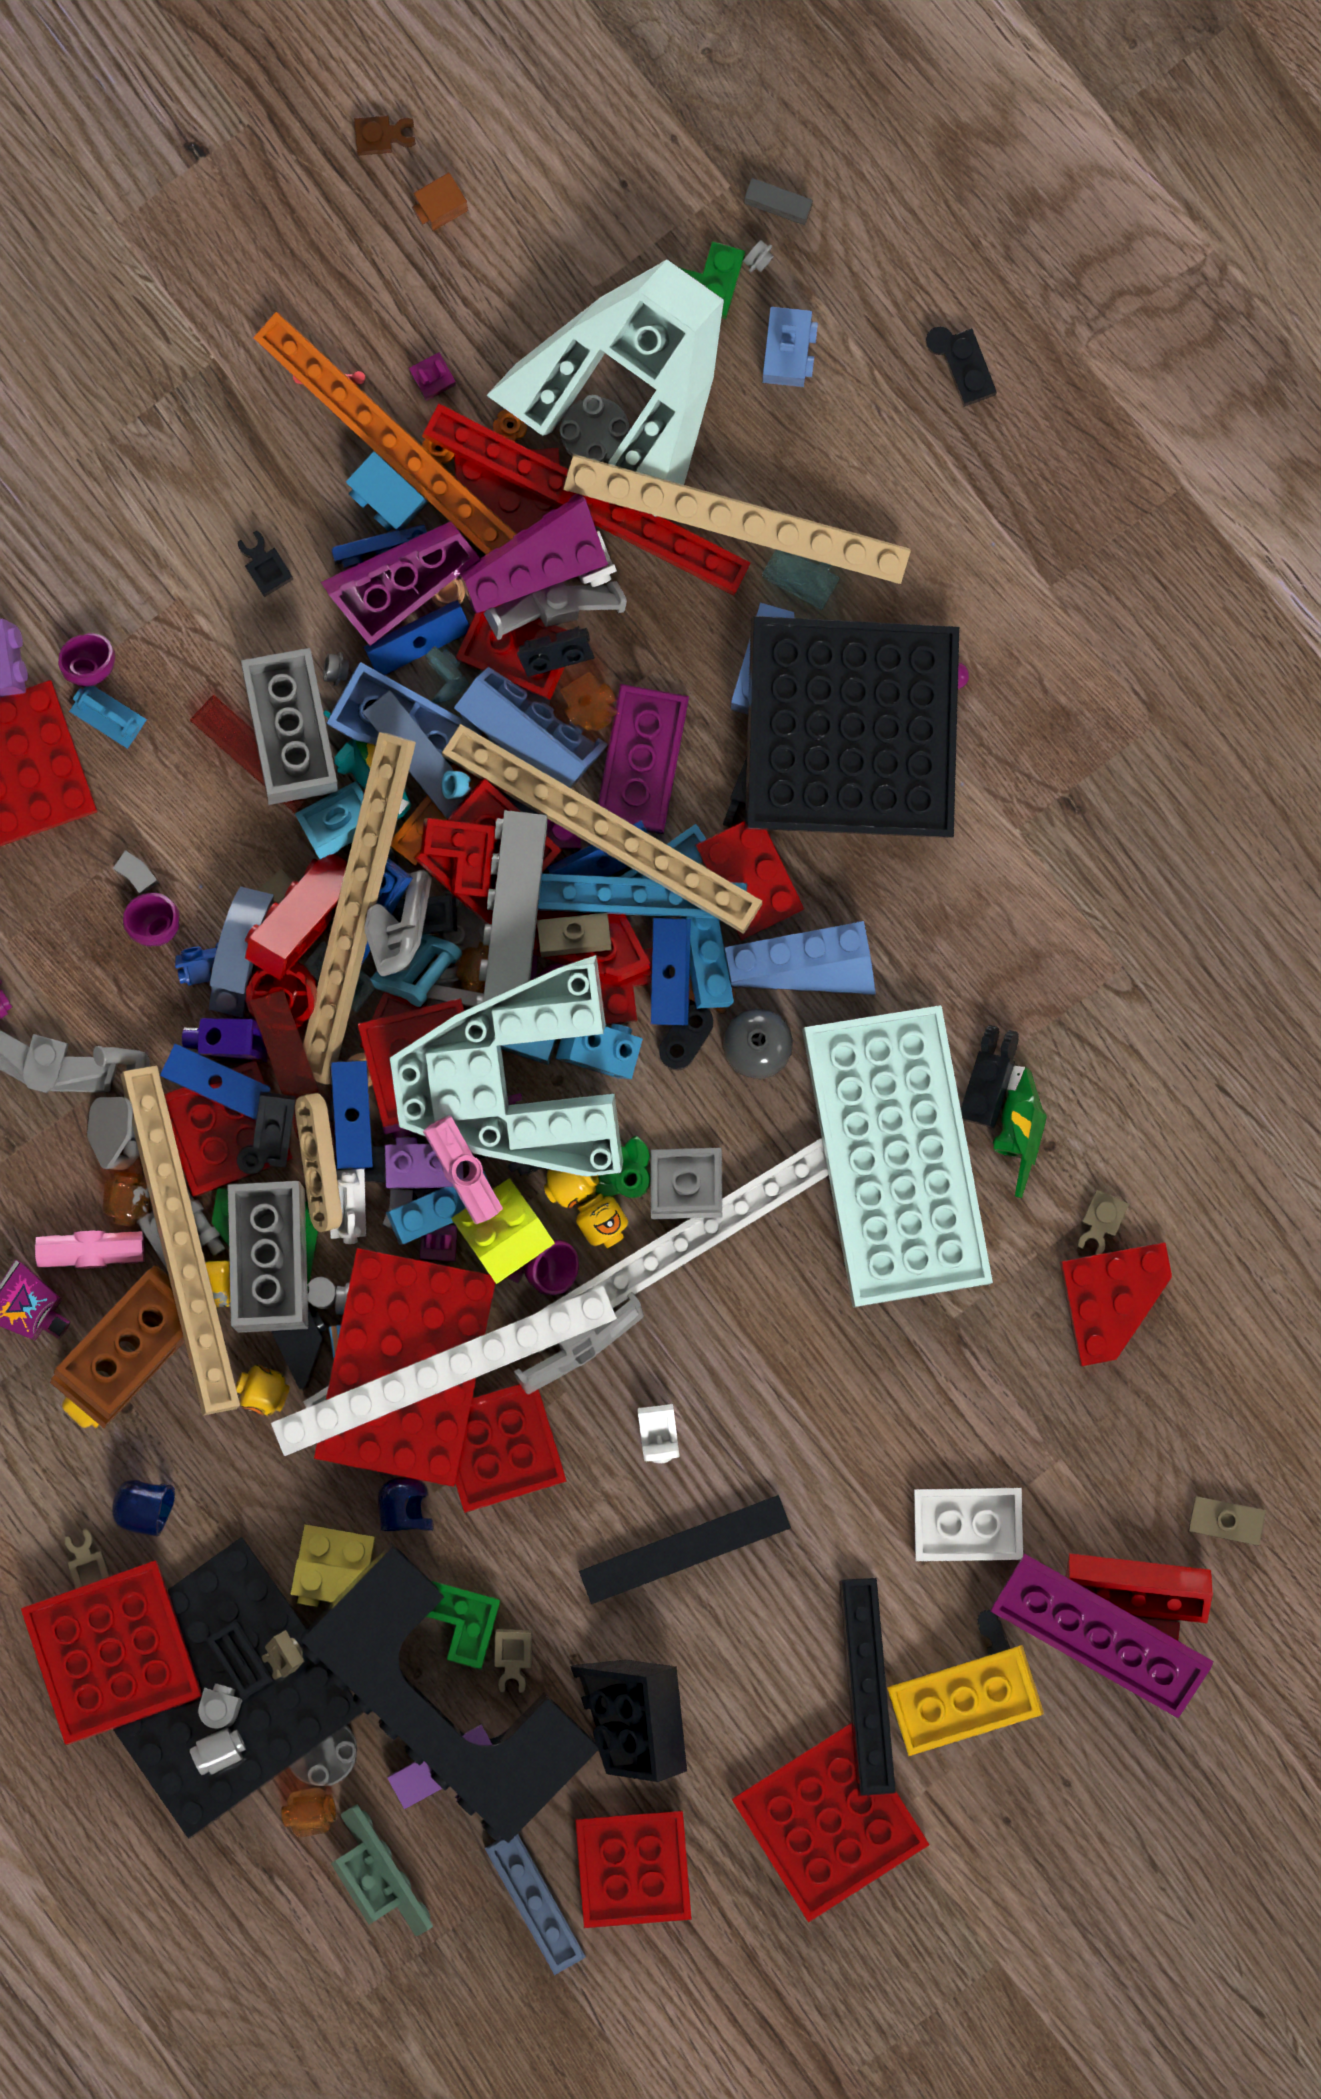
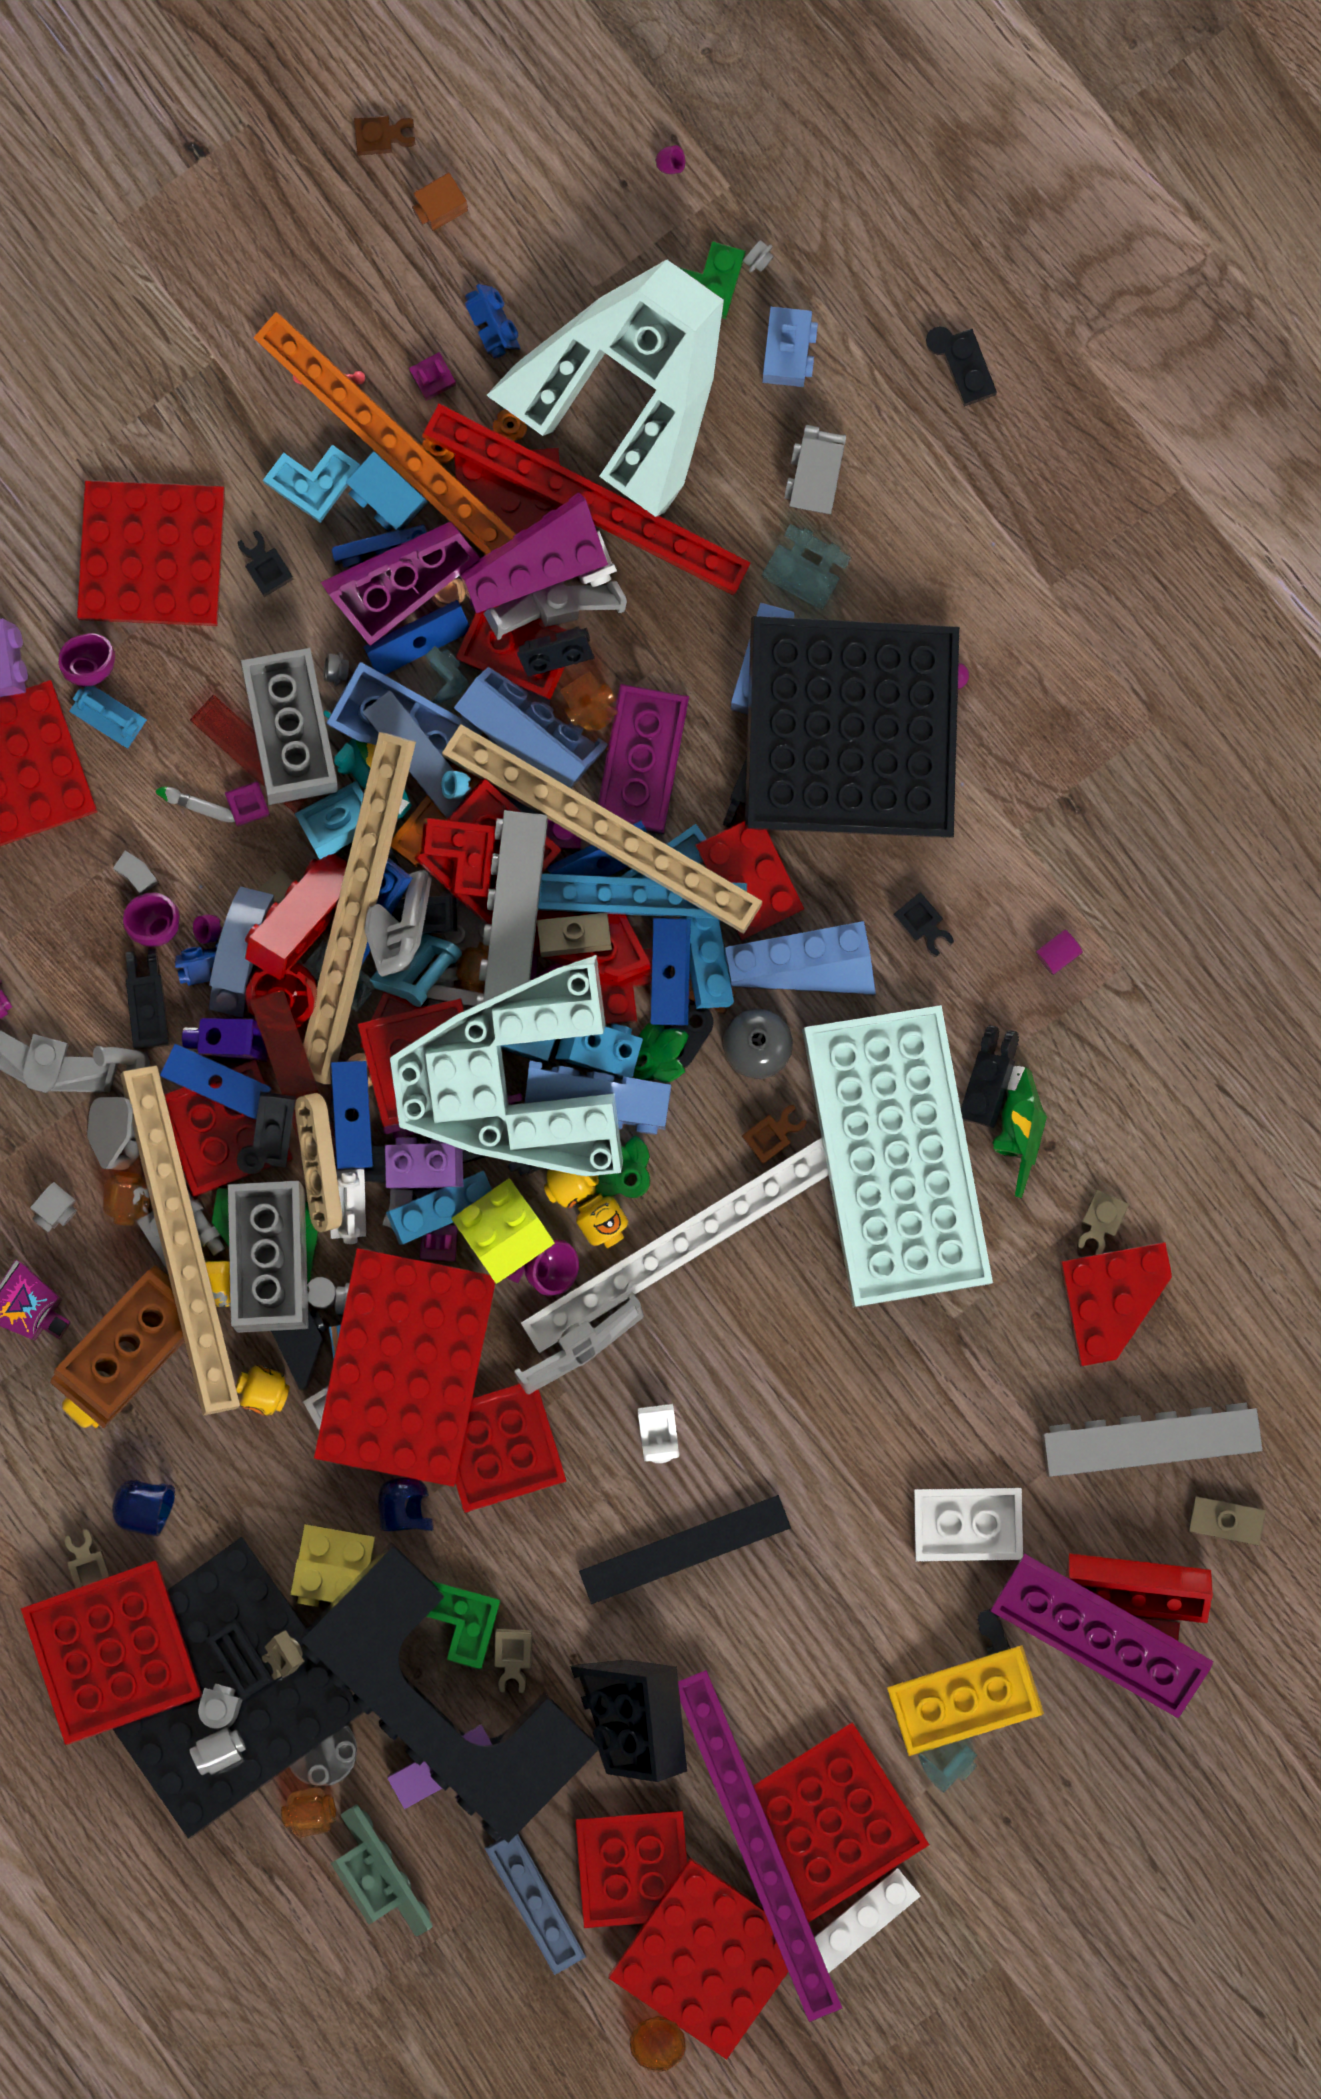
bright pink piece [35,1231,145,1269] -> none
white plate [271,1286,617,1456] -> none
bright pink piece [423,1116,503,1224] -> none
light grey dish [560,395,630,463] -> none
tan plate [563,454,911,584] -> none
light grey plate [651,1148,722,1219] -> none
dark grey piece [744,178,813,226] -> none
black tile [839,1578,896,1796] -> none
none -> light grey plate [30,1182,77,1233]
none -> red plate [77,481,225,626]
none -> black hinge [126,949,170,1050]
none -> light grey piece [155,786,235,822]
none -> magenta hinge [193,914,223,944]
none -> magenta tile [225,781,270,827]
none -> medium azure plate [263,445,361,523]
none -> blue hinge [465,284,521,359]
none -> medium blue wedge [525,1061,671,1135]
none -> red plate [608,1858,789,2060]
none -> clear orange hair [629,2016,686,2072]
none -> green plate [633,1022,689,1083]
none -> magenta hinge [655,145,685,174]
none -> magenta plate [678,1670,843,2022]
none -> reddish brown plate [742,1105,807,1165]
none -> light grey hinge [784,425,847,515]
none -> white plate [814,1868,920,1973]
none -> black plate [893,892,954,957]
none -> clear light blue plate [918,1745,978,1793]
none -> magenta piece [1035,929,1083,975]
none -> light grey brick [1042,1403,1262,1477]

